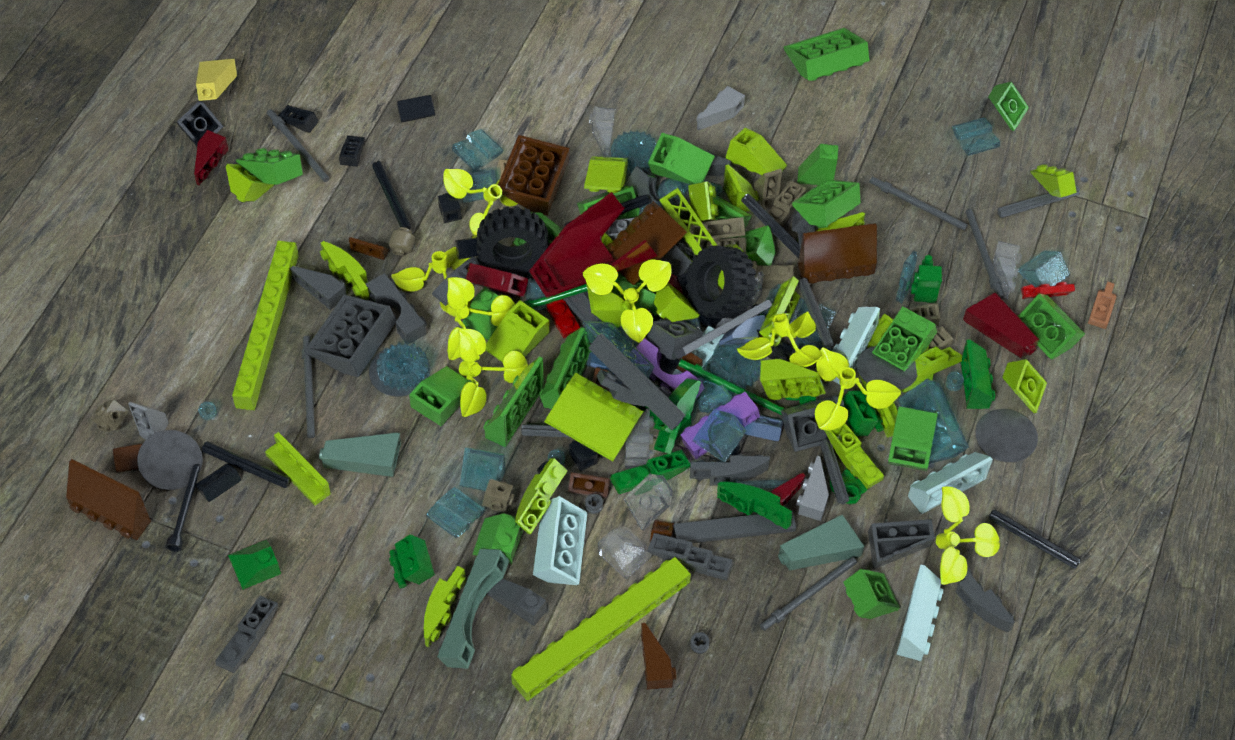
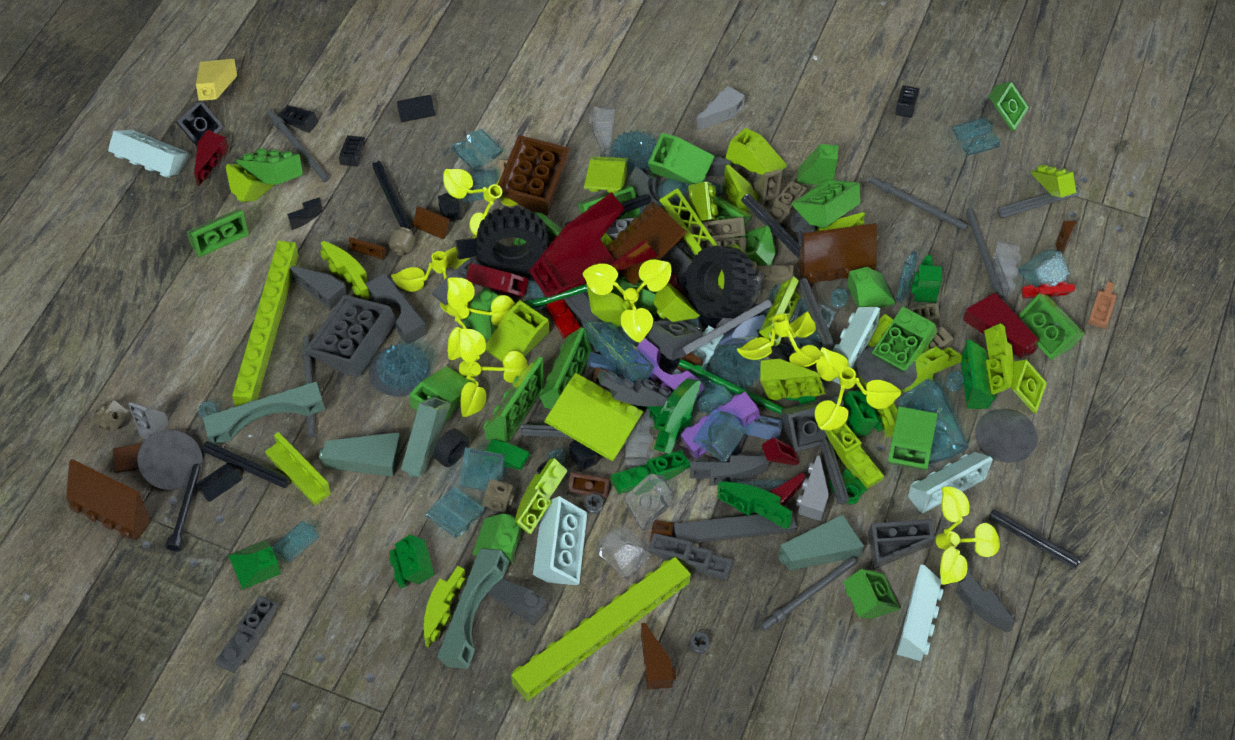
dark grey tile [588,333,686,430] -> none
bright green slope [784,28,870,81] -> none
none -> light aqua slope [108,130,192,178]
none -> bright green slope [187,209,249,258]
none -> sand green arch [203,382,326,445]
none -> clear light blue slope [272,521,319,562]
none -> black slope [287,197,323,230]
none -> sand green slope [401,397,451,477]
none -> reddish brown slope [413,206,451,239]
none -> black tyre [433,428,469,467]
none -> green slope [483,439,530,470]
none -> dark red slope [762,438,799,465]
none -> clear light blue bush [830,289,848,308]
none -> bright green slope [847,267,895,308]
none -> black slope [895,85,919,118]
none -> lime slope [984,323,1014,395]
none -> reddish brown slope [1055,221,1077,258]

